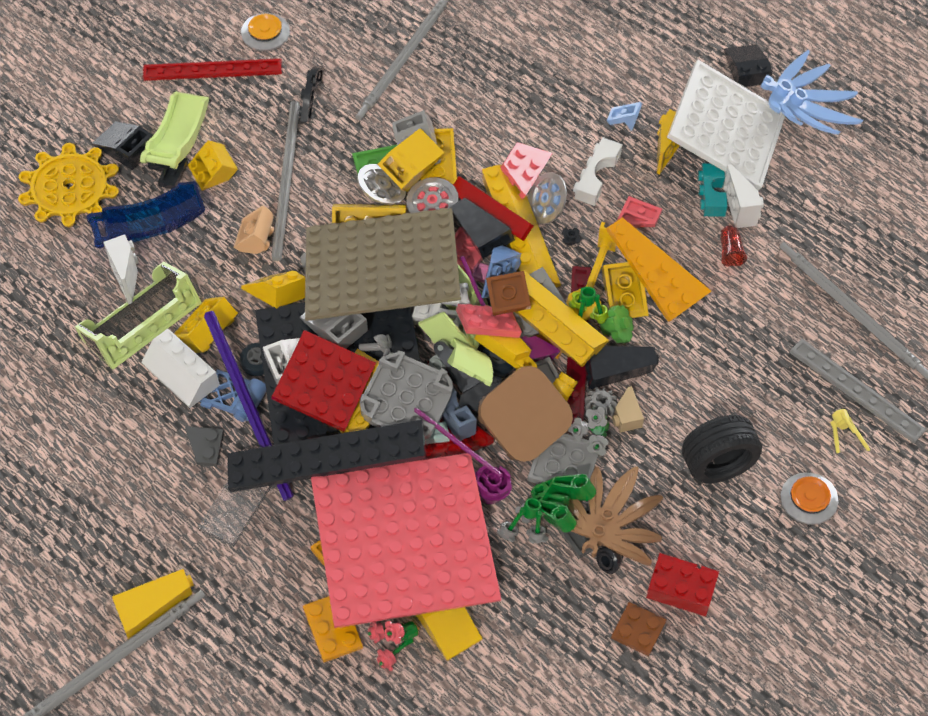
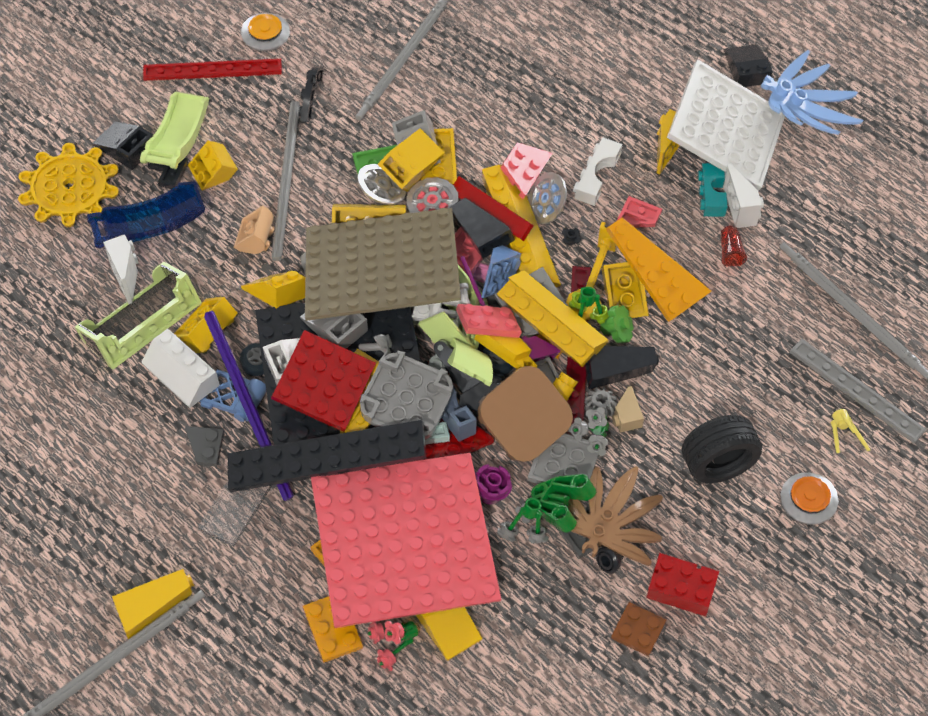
magenta axle [414,408,503,478] -> none
dark orange plate [486,271,531,316] -> none
light blue slope [607,102,642,131] -> none

